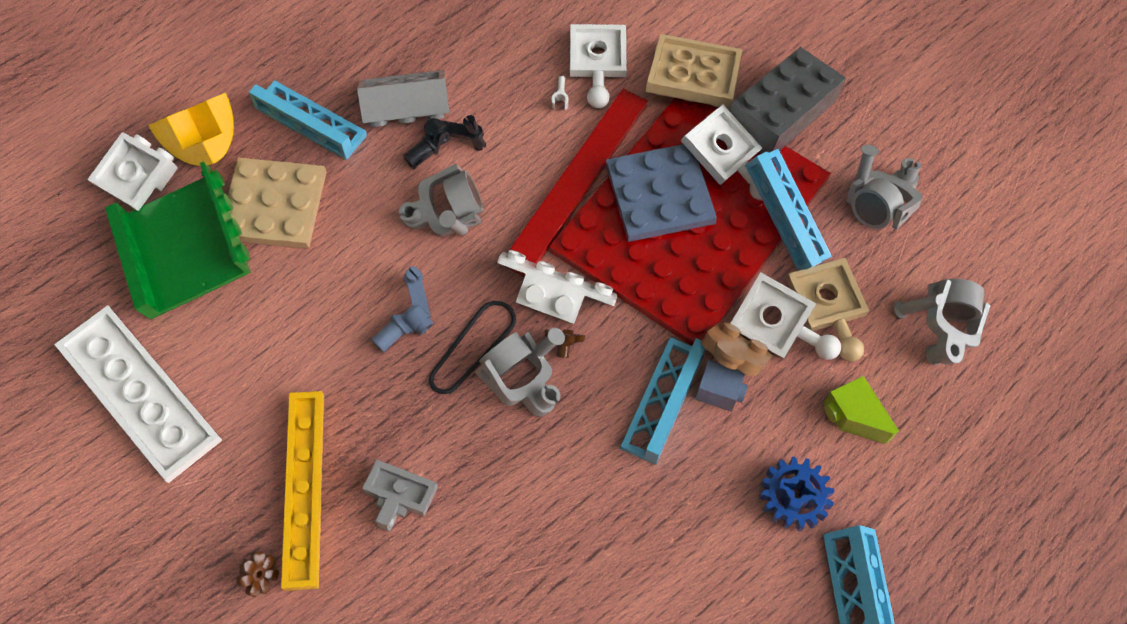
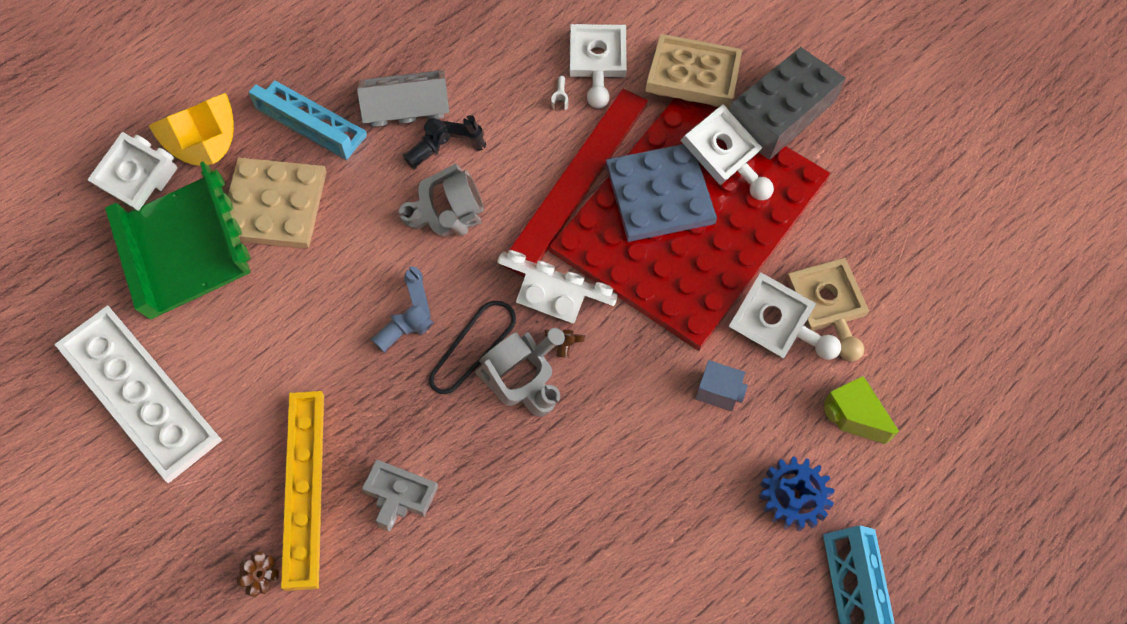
medium azure fence [620,337,706,465] -> none
medium nougat plate [701,322,773,377] -> none
medium azure fence [745,149,832,271] -> none
light grey piece [846,145,923,230] -> none
light grey piece [894,278,991,365] -> none

